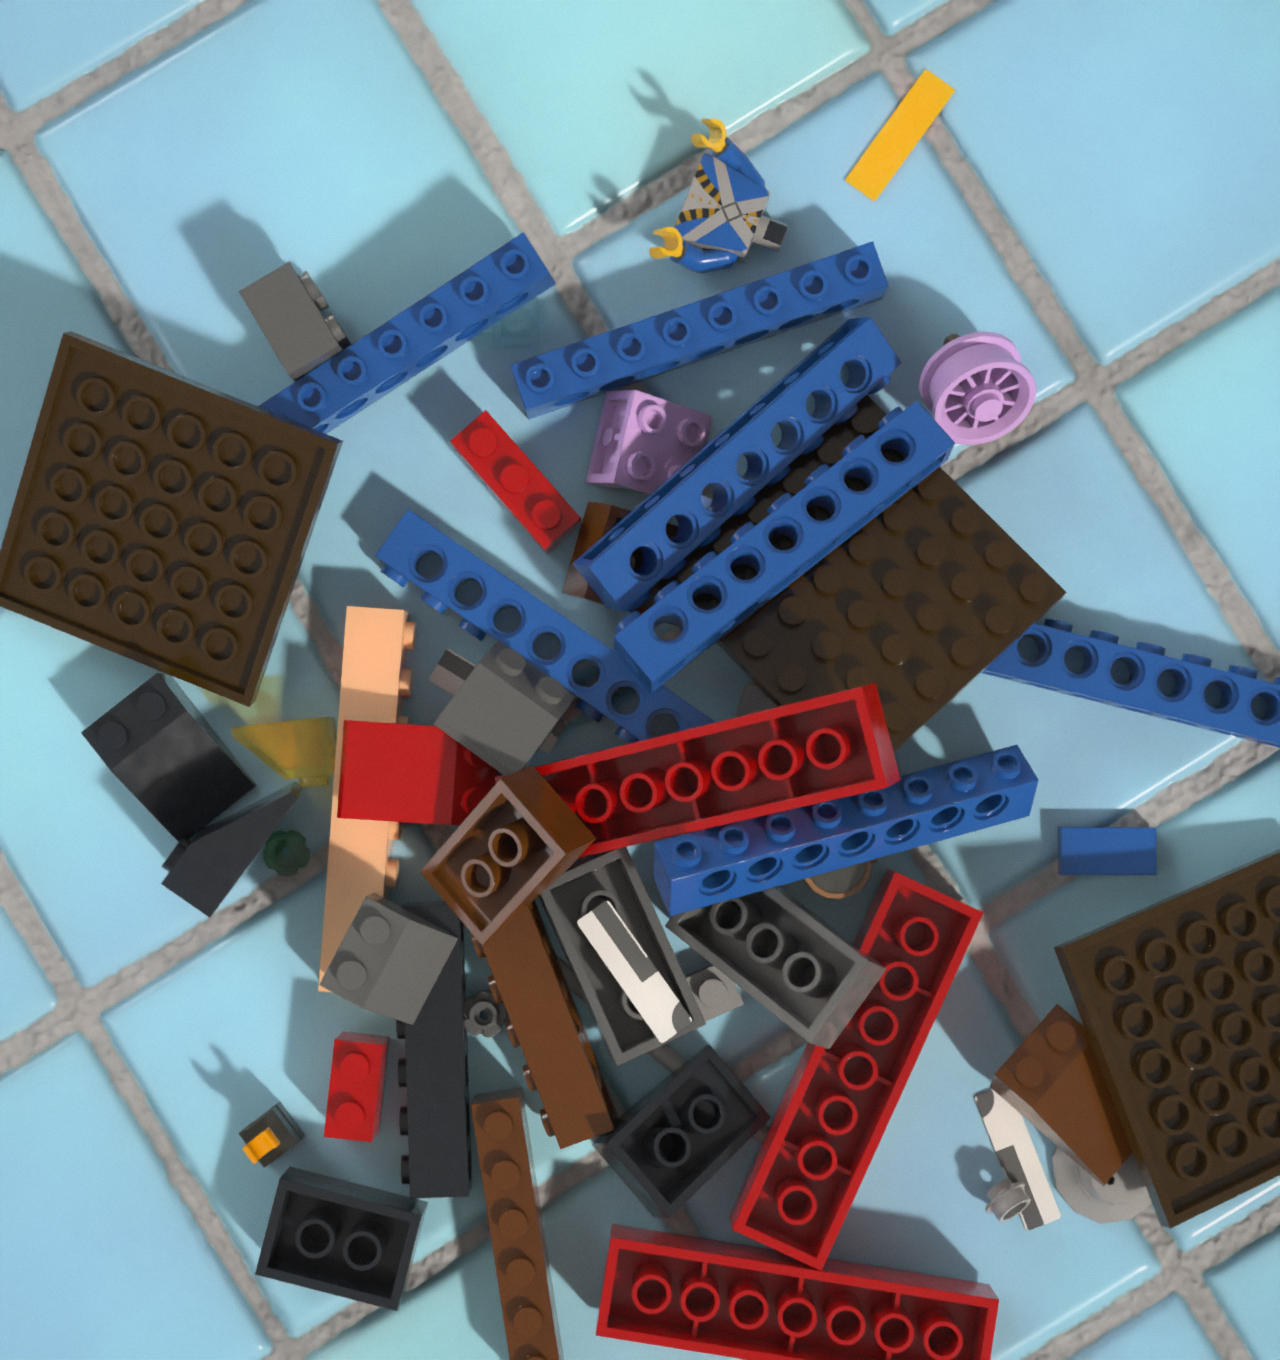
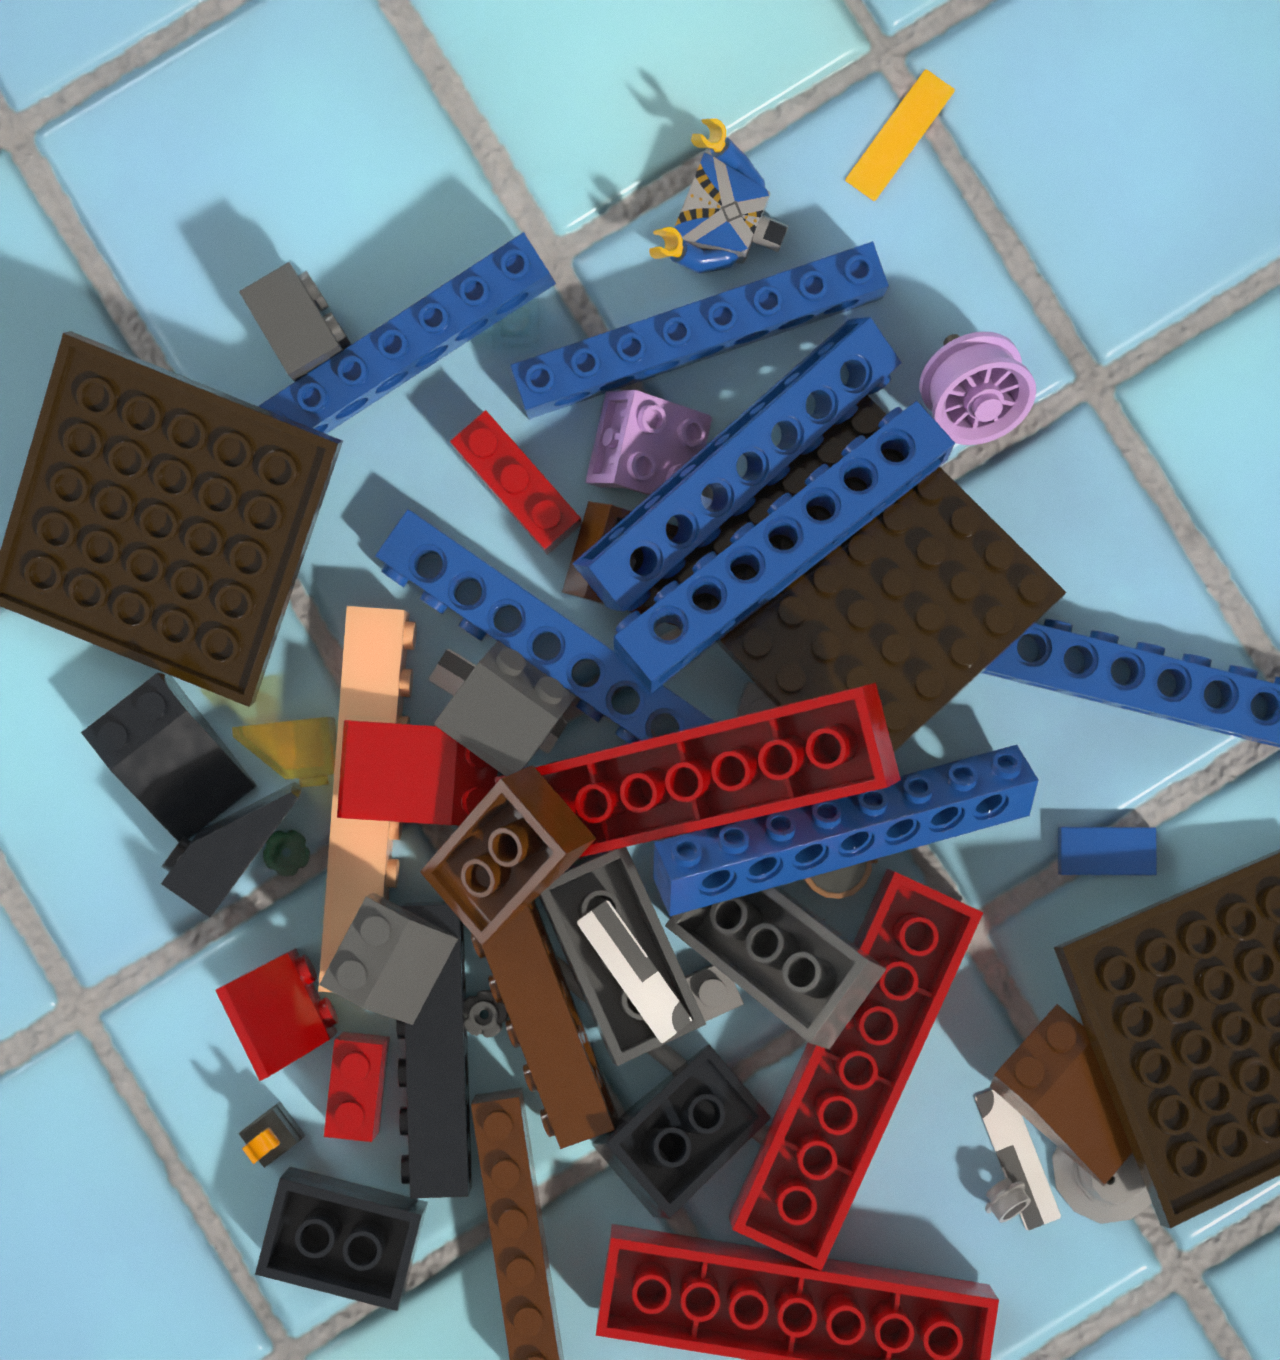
none -> red slope [215,948,339,1081]

